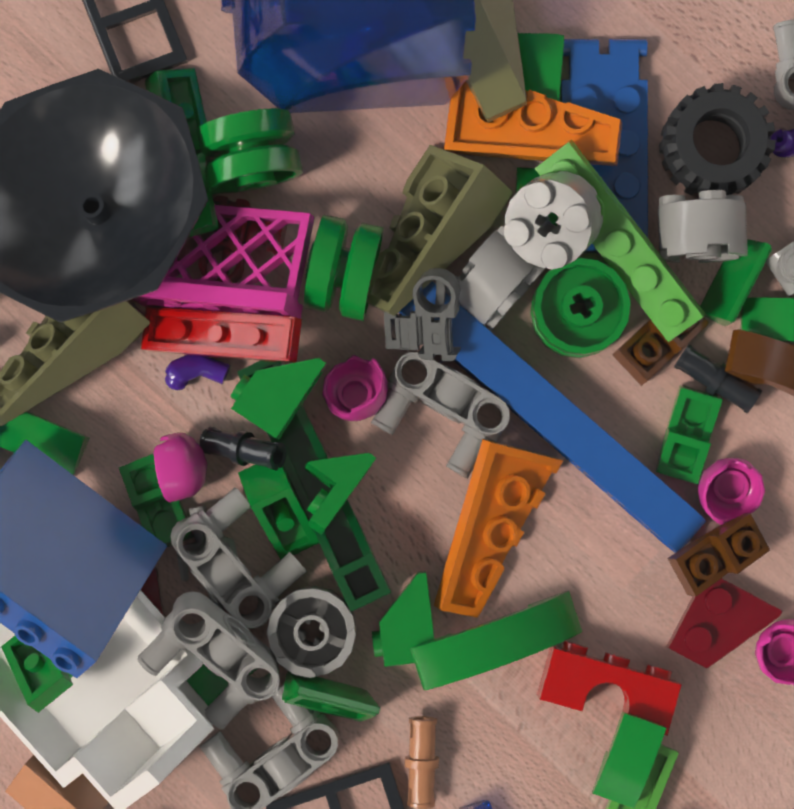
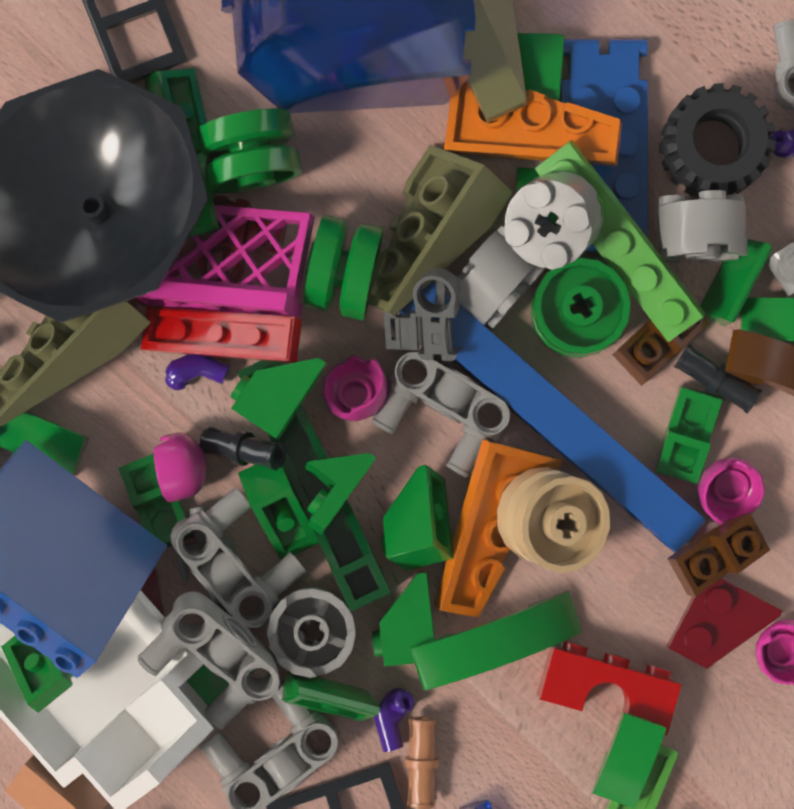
none -> dark purple arm [374,688,415,752]
none -> green slope [381,464,453,571]
none -> tan wheel [497,467,610,573]

